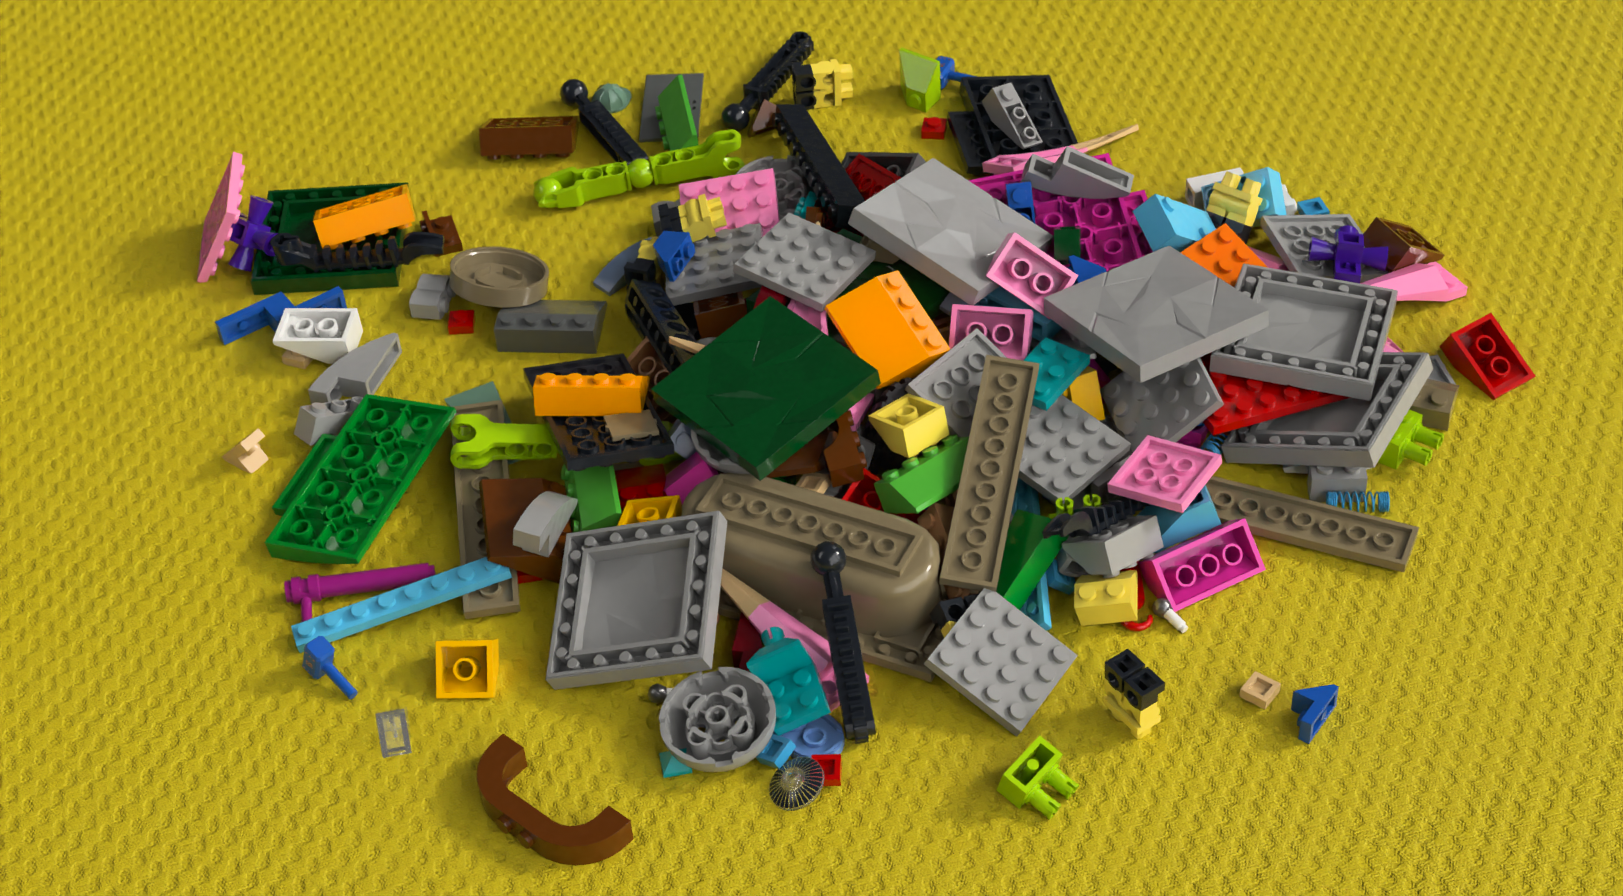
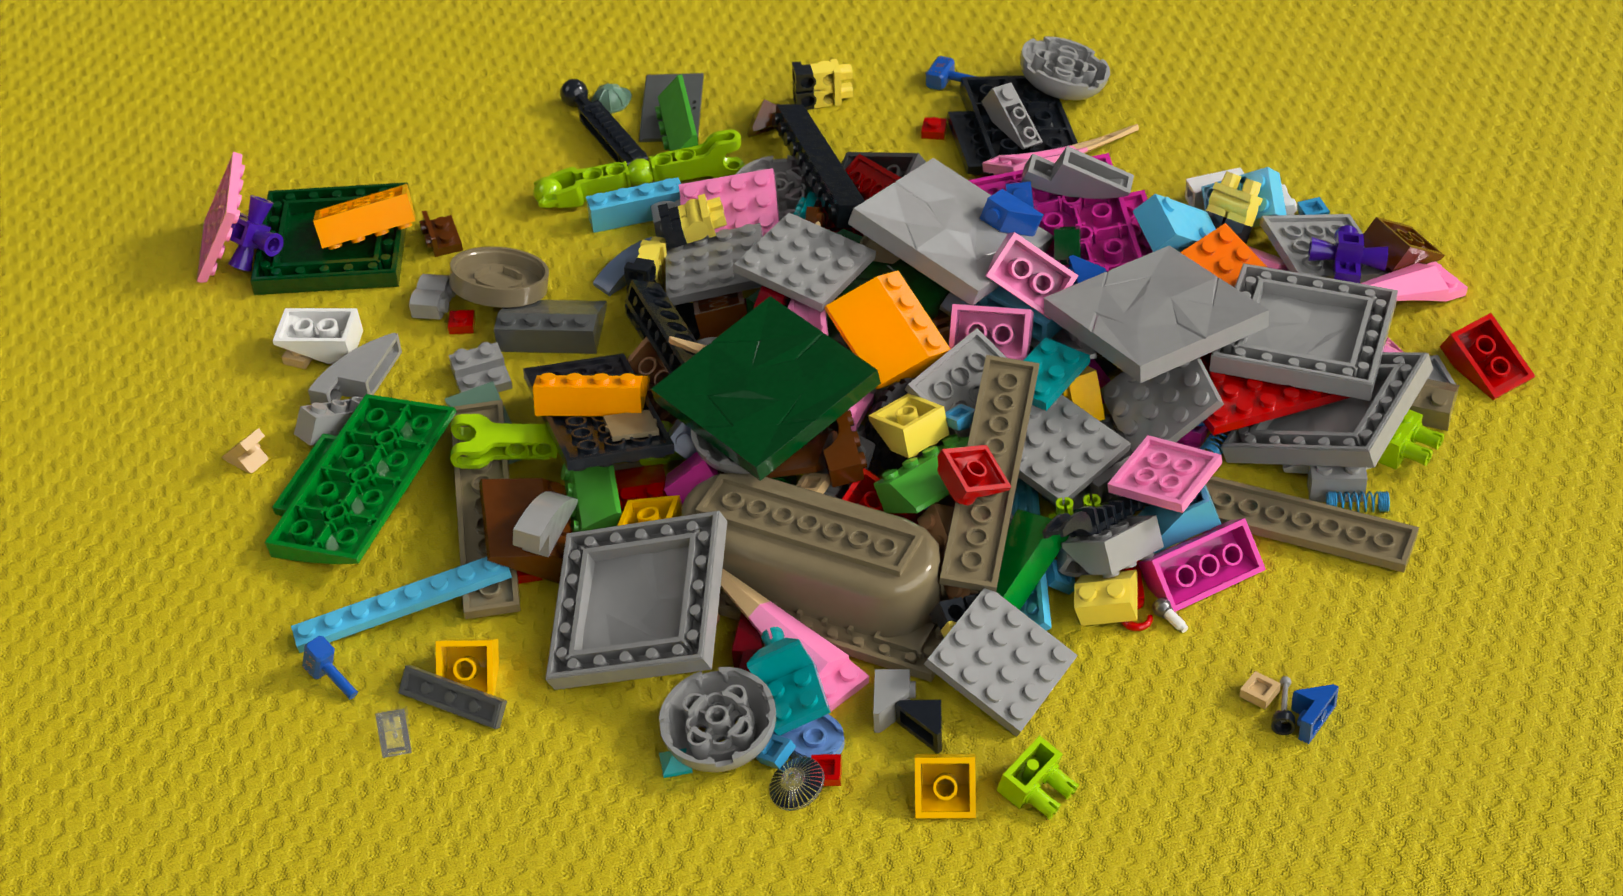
blue bracket [215,286,347,345] -> none
black piece [270,232,445,273] -> none
magenta cylinder [284,563,436,622] -> none
reddish brown arch [477,734,634,865] -> none
reddish brown slope [479,116,580,160] -> none
flat silver piece [648,684,673,704] -> none
blue slope [653,231,695,282] -> none
black gear [721,31,814,132] -> none
black gear [810,541,876,744] -> none
lime slope [899,48,941,112] -> none
black hips [1103,649,1165,739] -> none
none -> dark grey tile [398,665,507,729]
none -> light grey plate [448,342,513,393]
none -> medium azure brick [586,177,681,233]
none -> light grey slope [873,669,916,733]
none -> black slope [895,700,942,754]
none -> yellow slope [915,754,976,818]
none -> red slope [937,445,1011,505]
none -> dark azure plate [945,404,975,431]
none -> blue slope [979,189,1044,236]
none -> light grey brick [1020,36,1110,101]
none -> black hinge [1271,676,1296,735]

